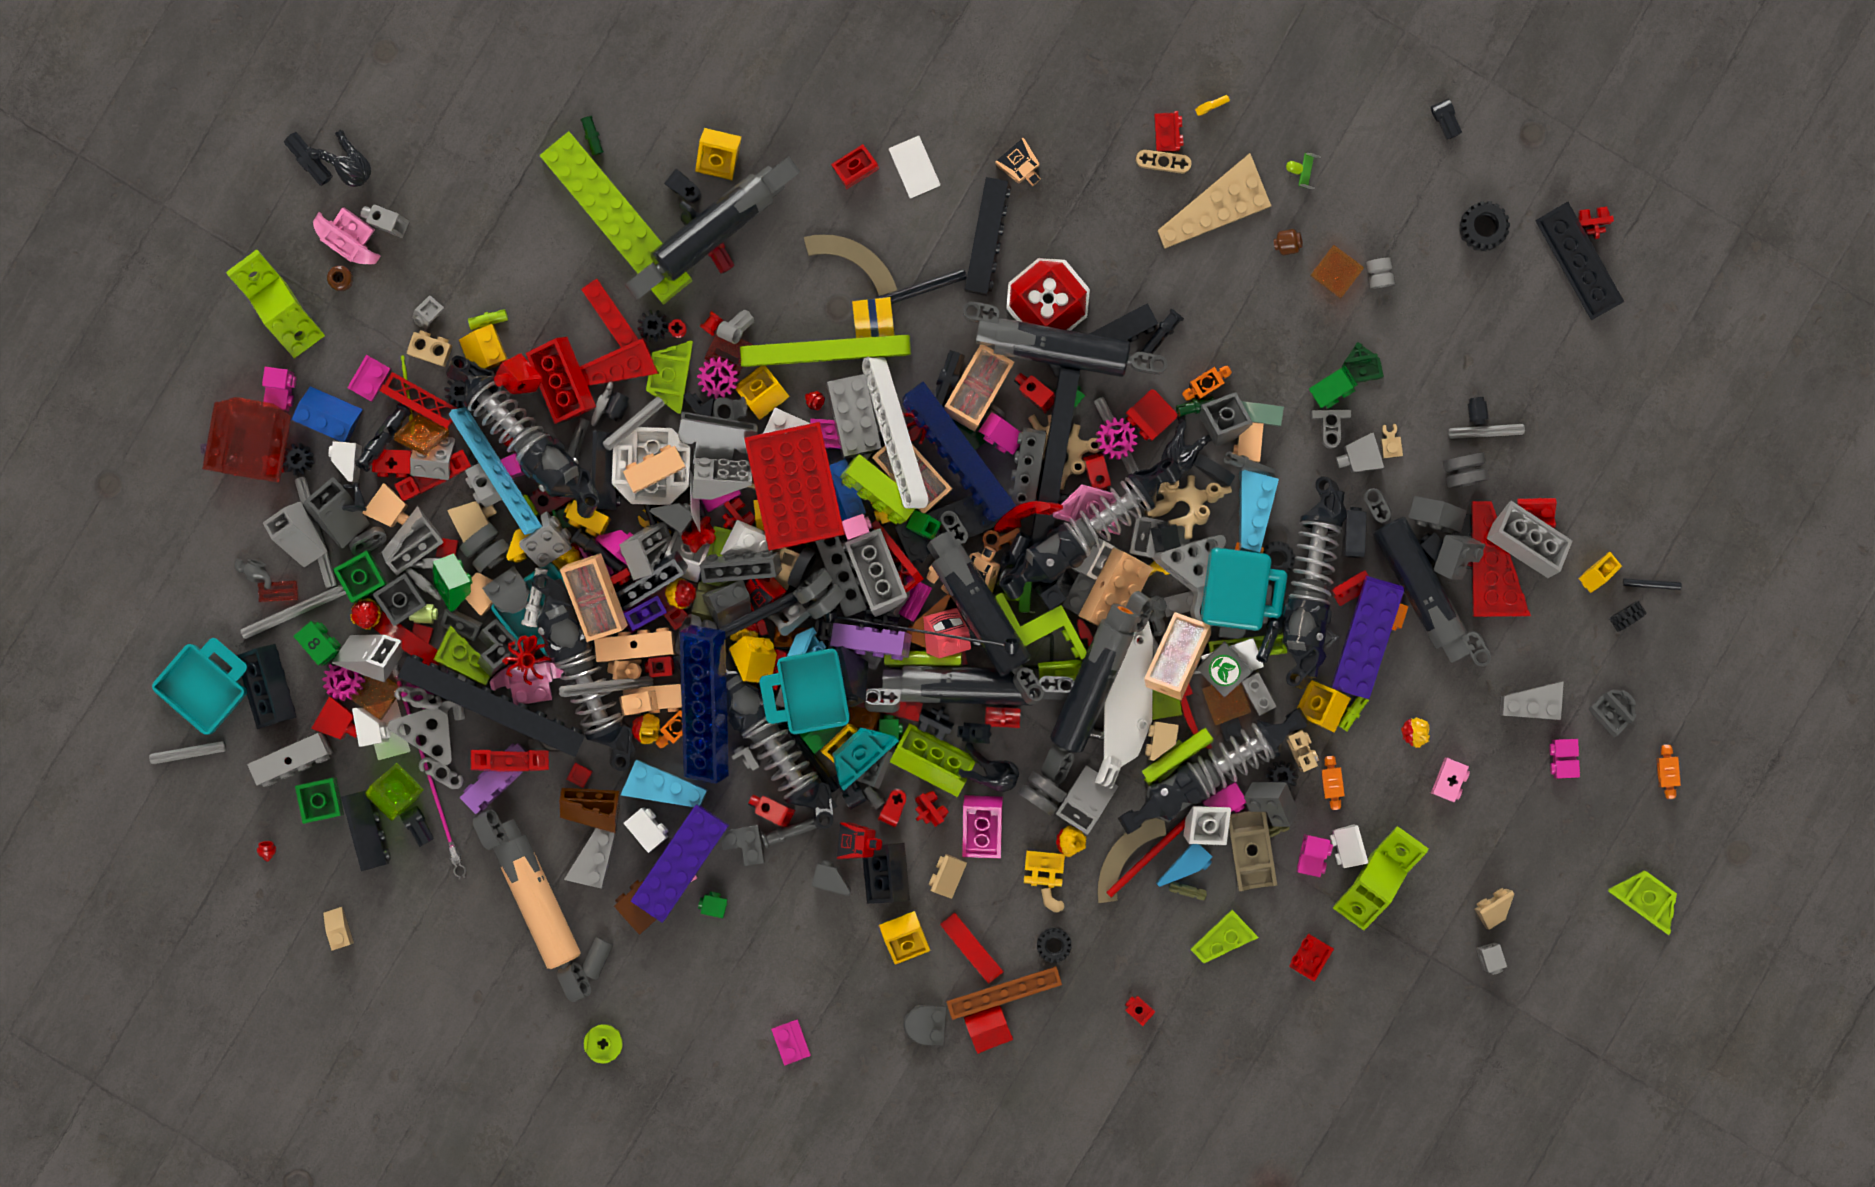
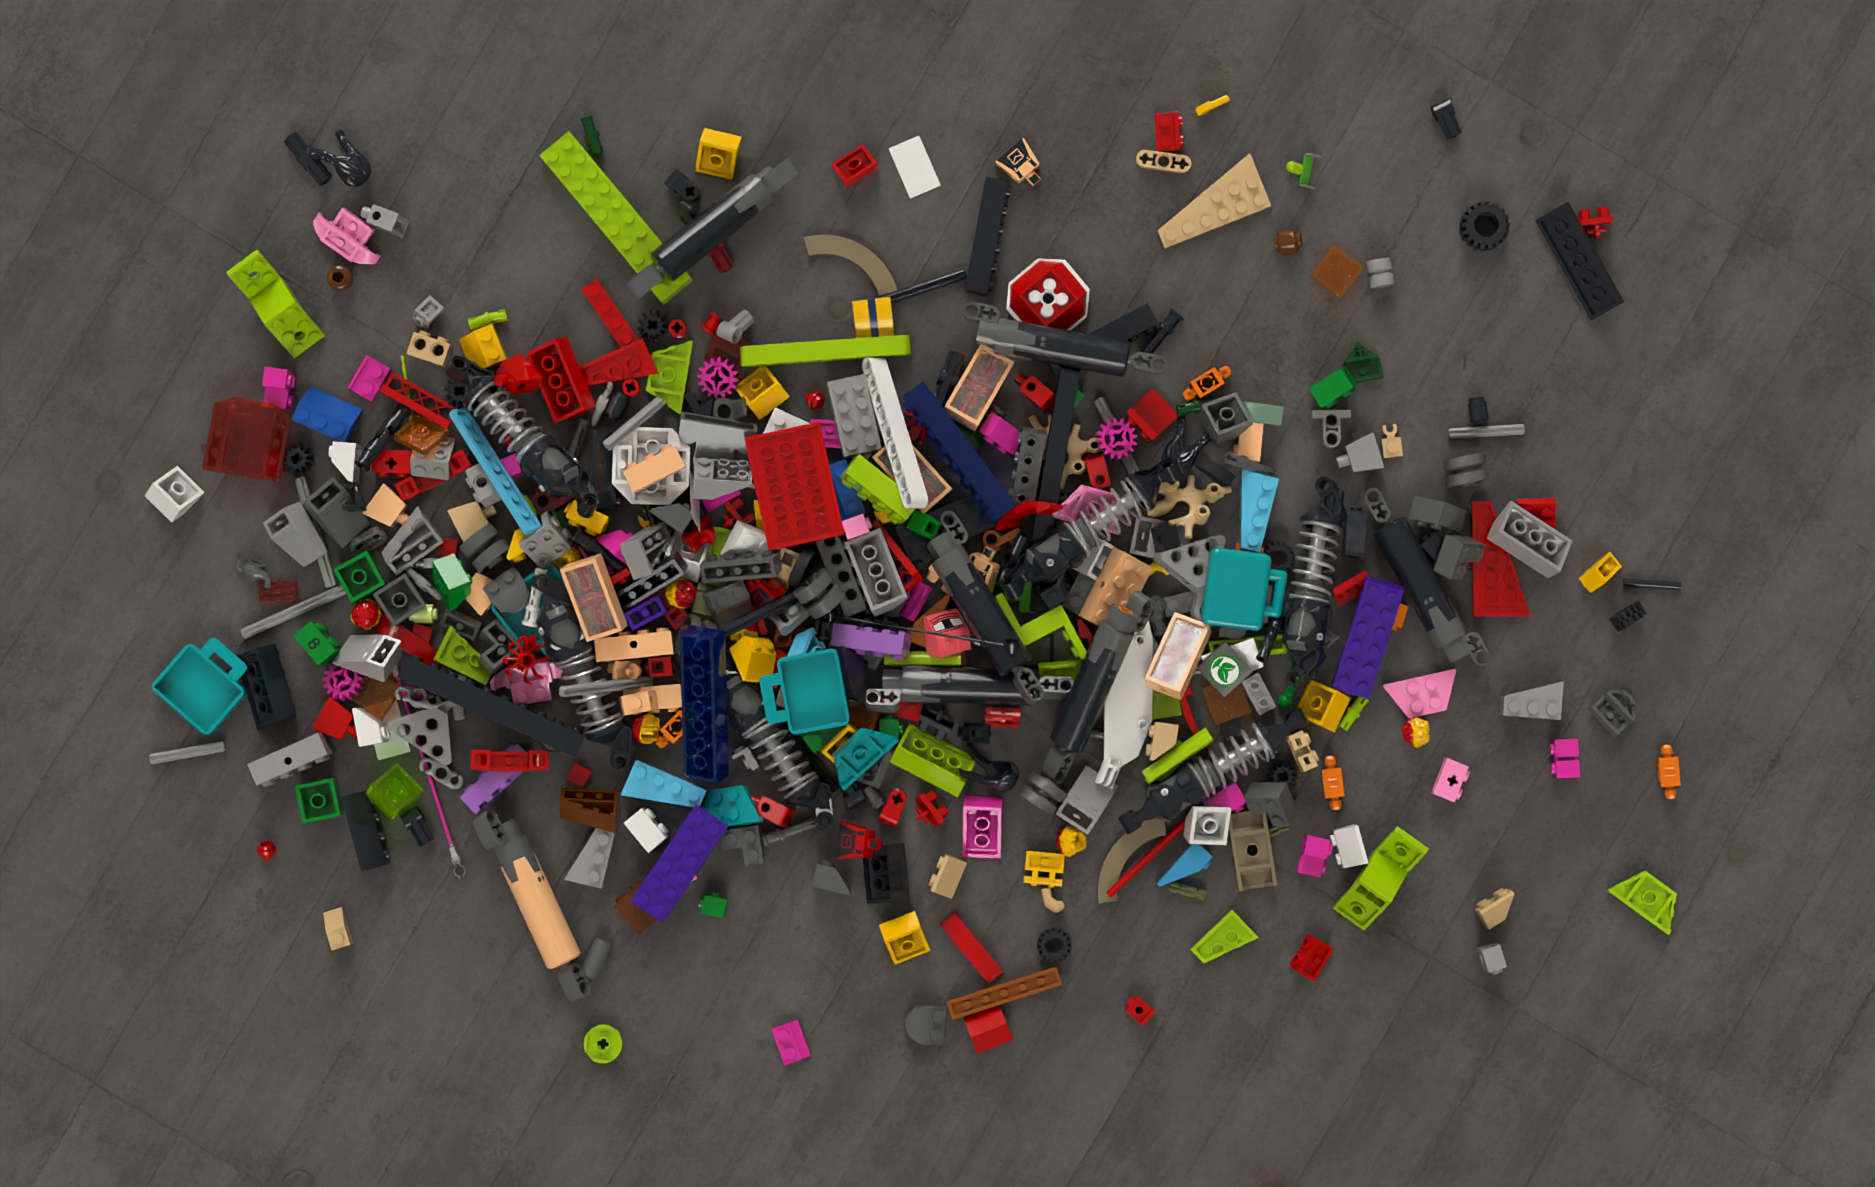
none -> white slope [145,466,205,522]
none -> red bush [622,379,641,397]
none -> teal wing [703,785,763,827]
none -> green piece [1277,659,1300,710]
none -> bright pink wing [1383,669,1456,718]

